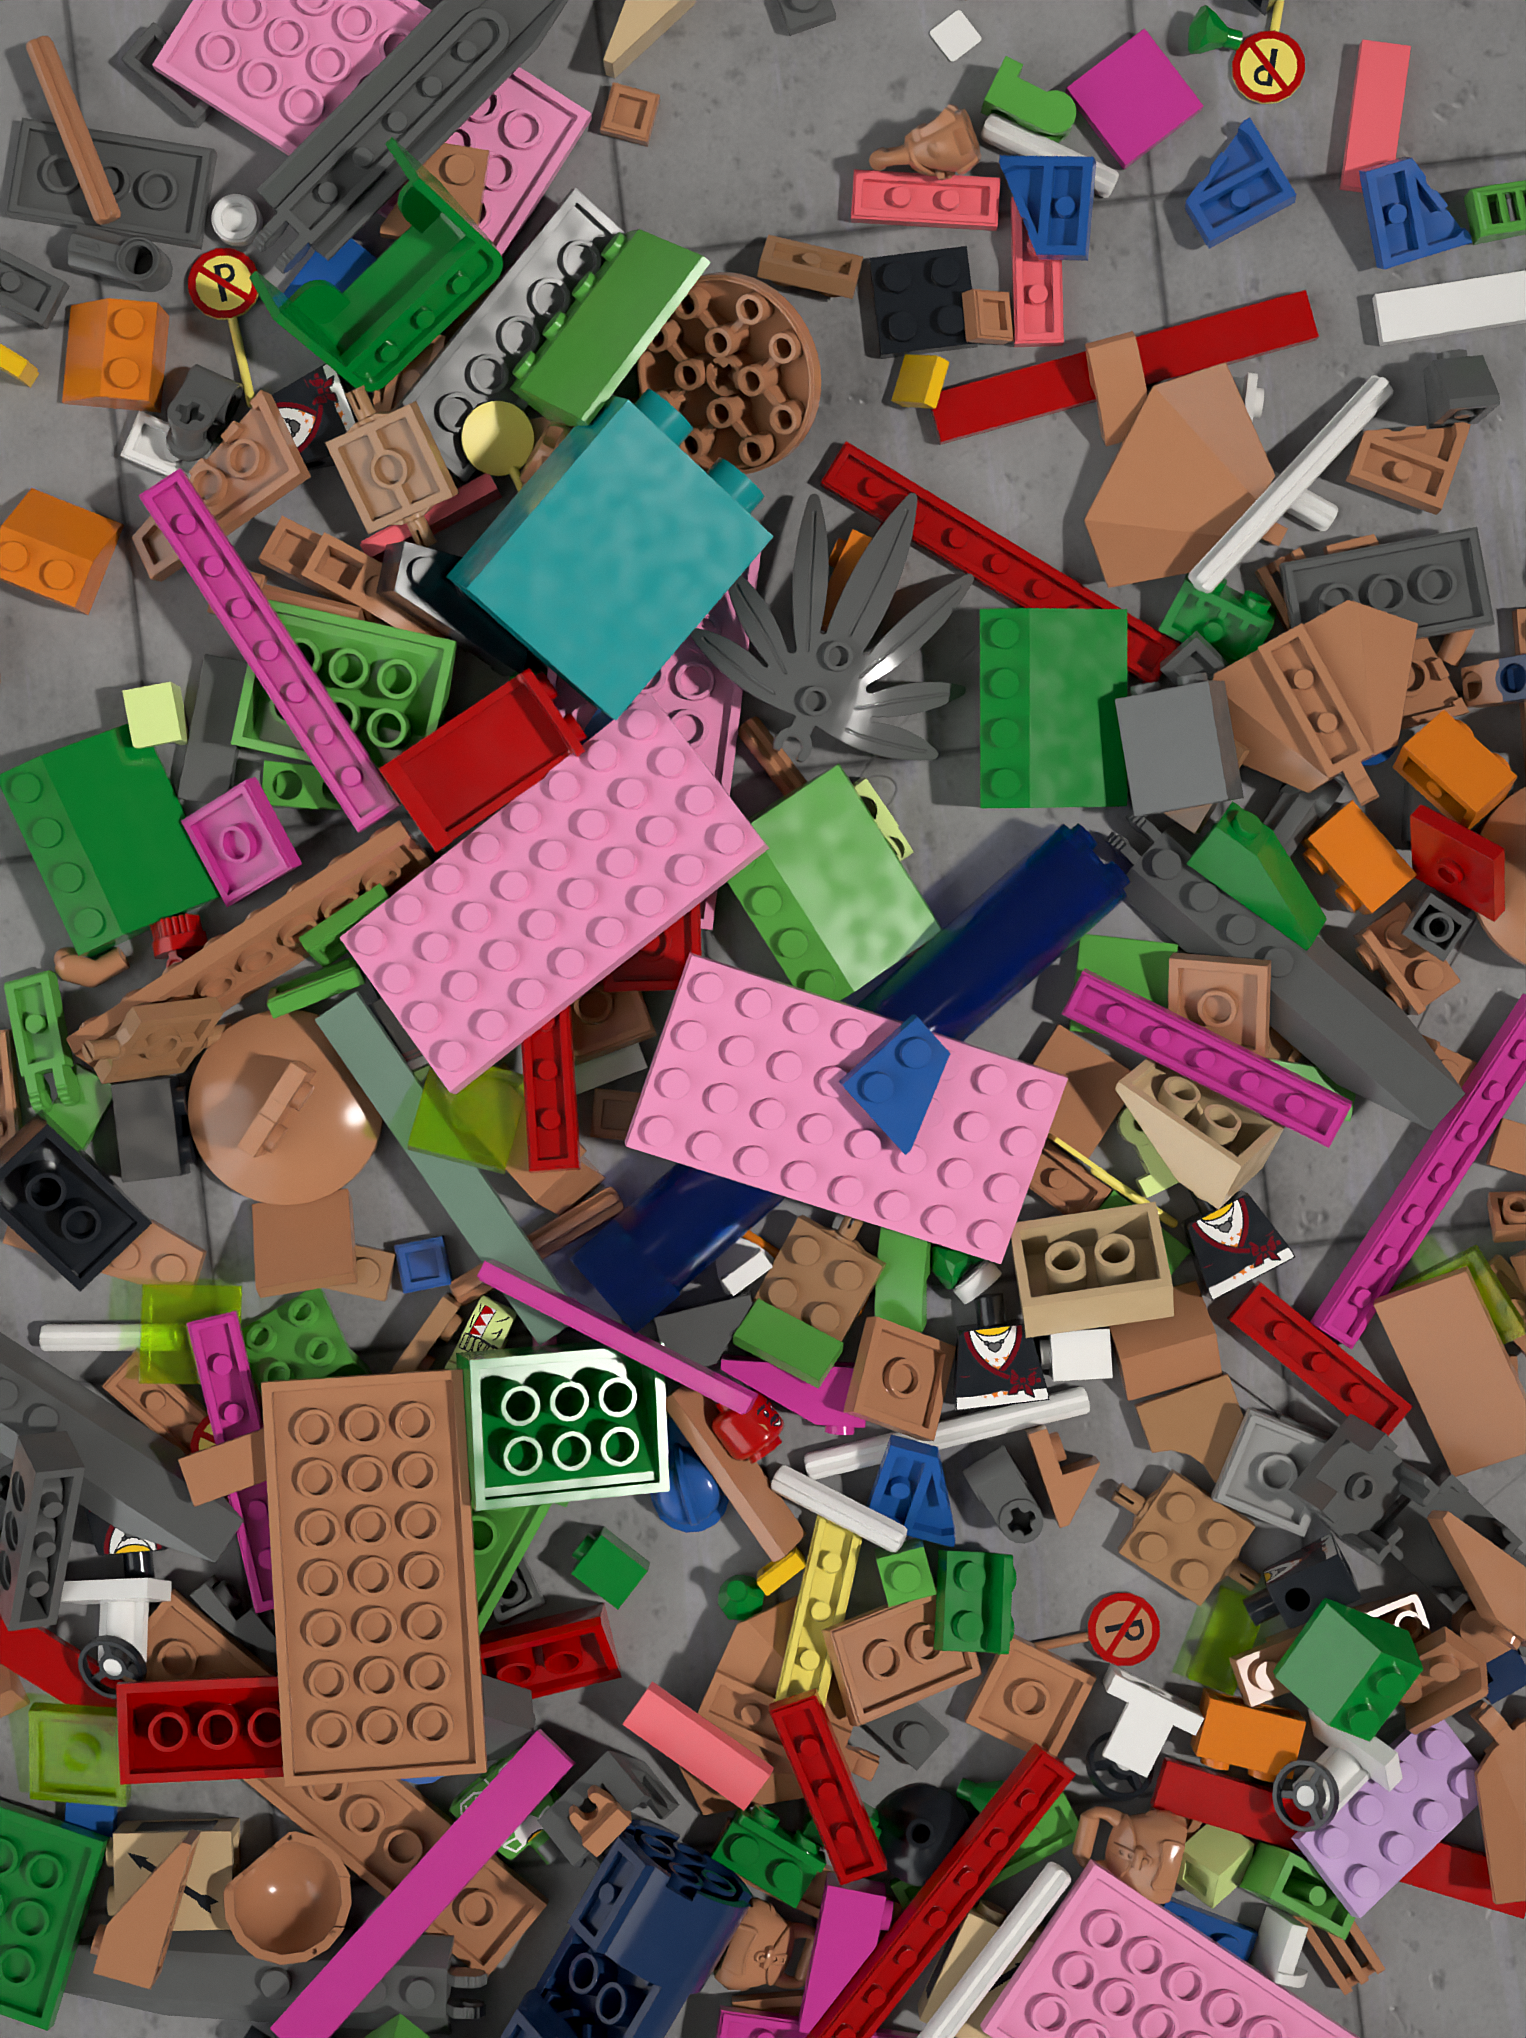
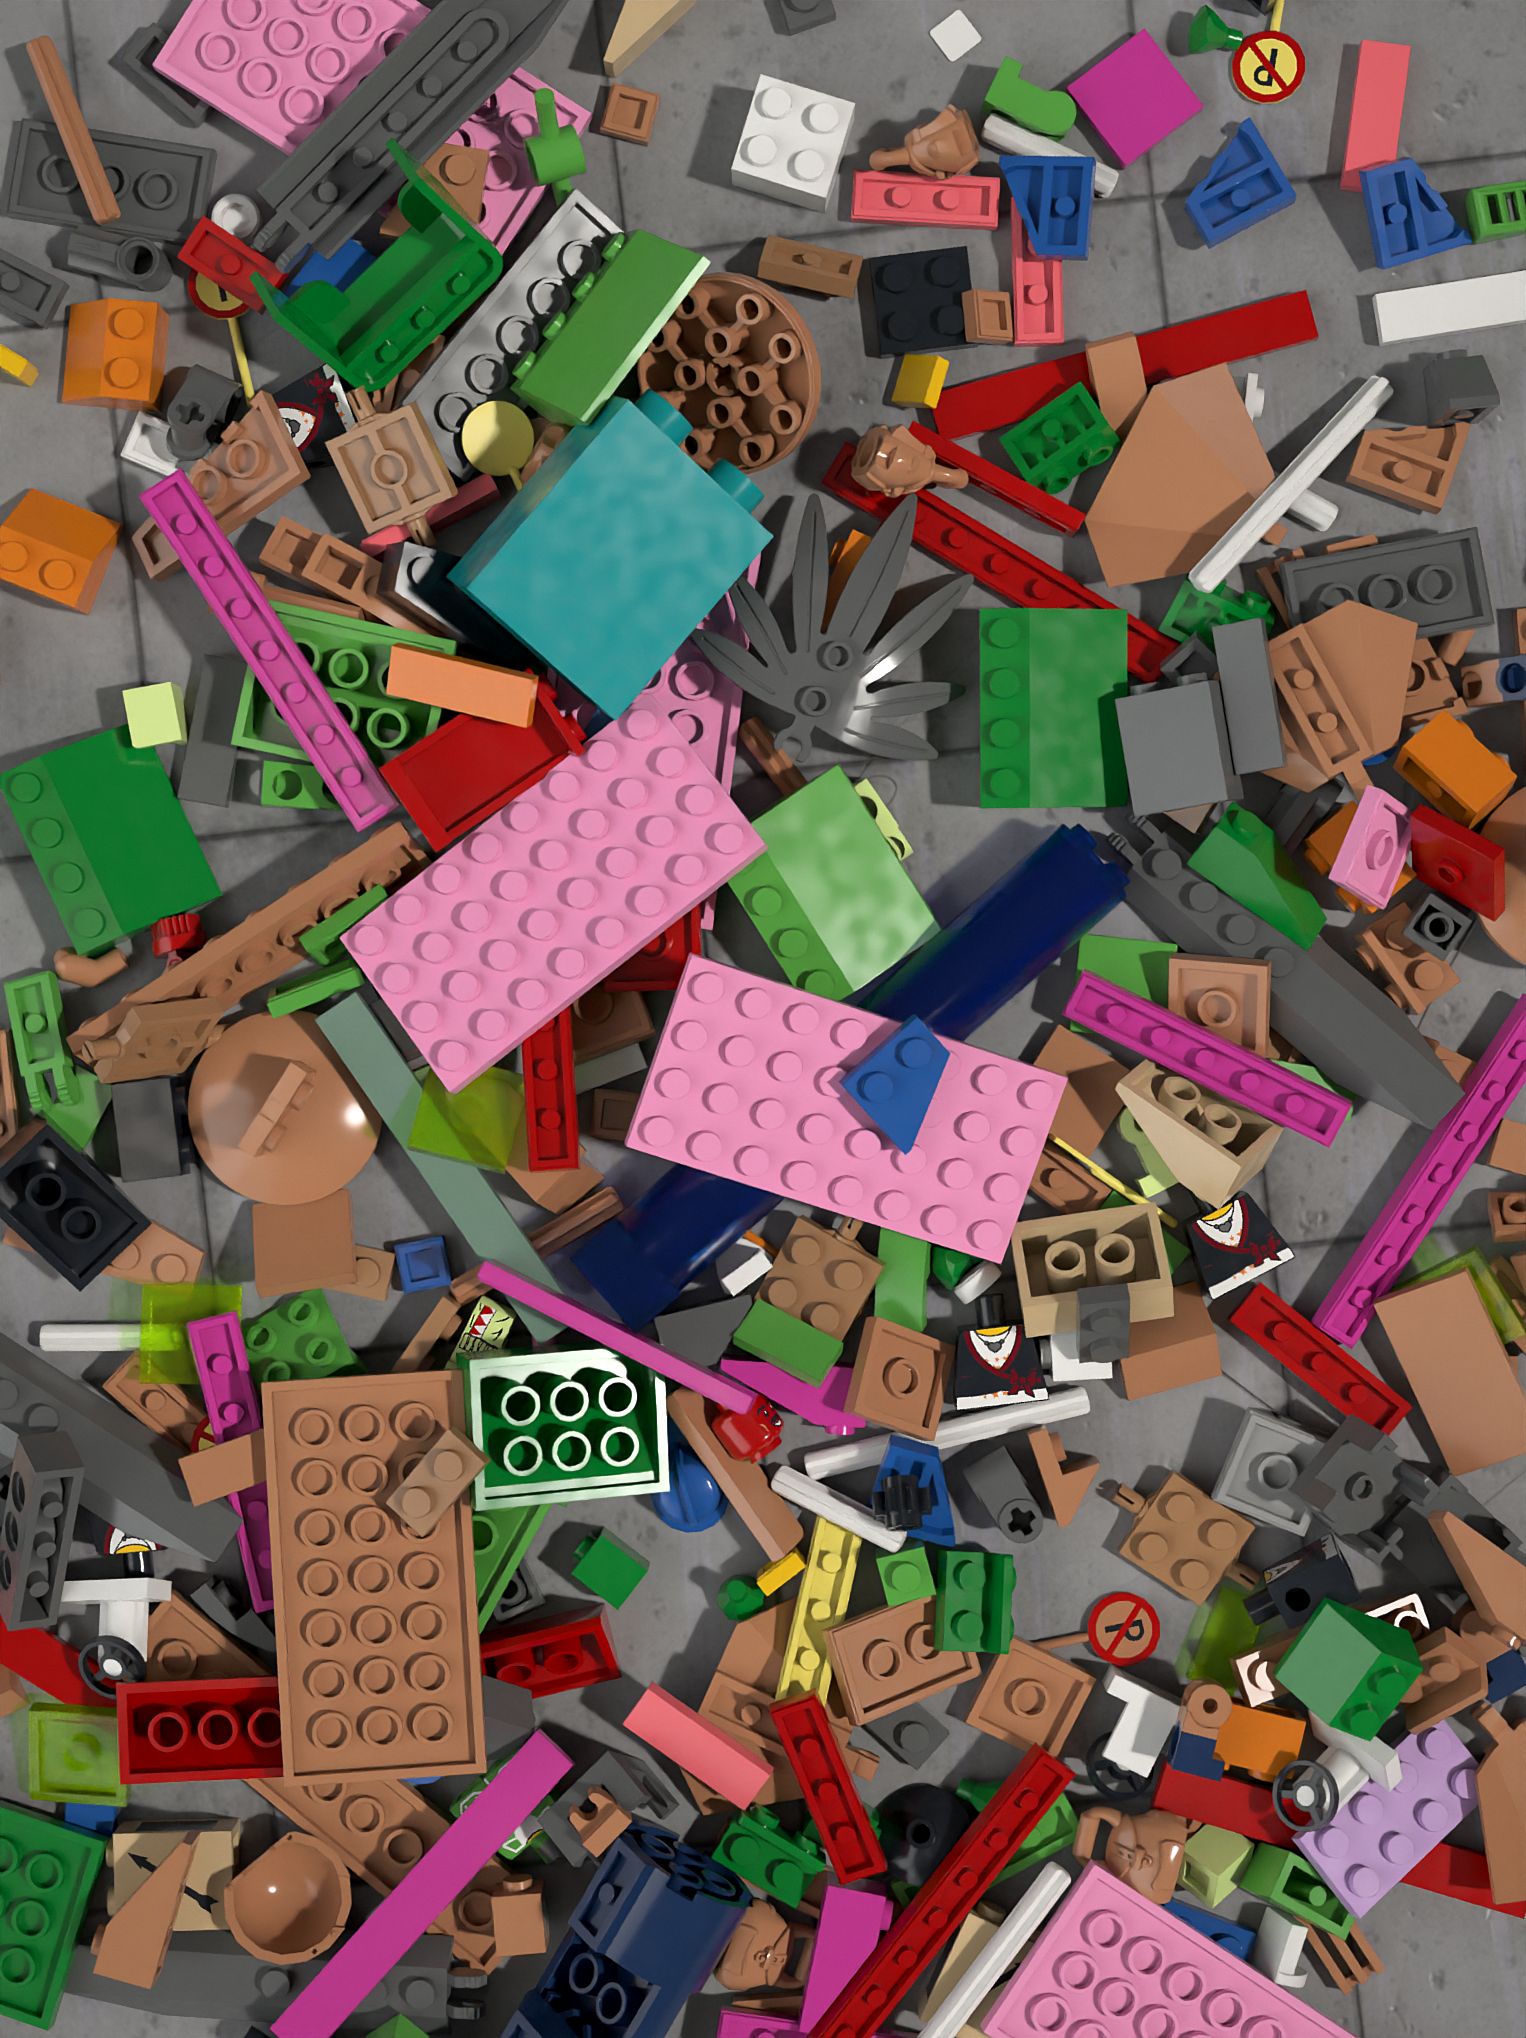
dark pink tile [181,777,302,907] -> none
medium nougat tile [1134,1372,1244,1483] -> none
none -> red plate [177,216,288,315]
none -> medium nougat plate [385,1426,491,1537]
none -> orange tile [386,642,539,728]
none -> nougat brick [491,1874,550,1957]
none -> bright green piece [524,88,586,206]
none -> white brick [731,74,855,213]
none -> nougat piece [851,424,969,498]
none -> black gear [871,1475,932,1532]
none -> red tile [908,421,1086,538]
none -> green bracket [999,381,1122,495]
none -> dark grey plate [1076,1283,1130,1363]
none -> leg [1166,1677,1232,1782]
none -> dark grey tile [1212,617,1288,775]
none -> bright pink tile [1328,785,1413,910]

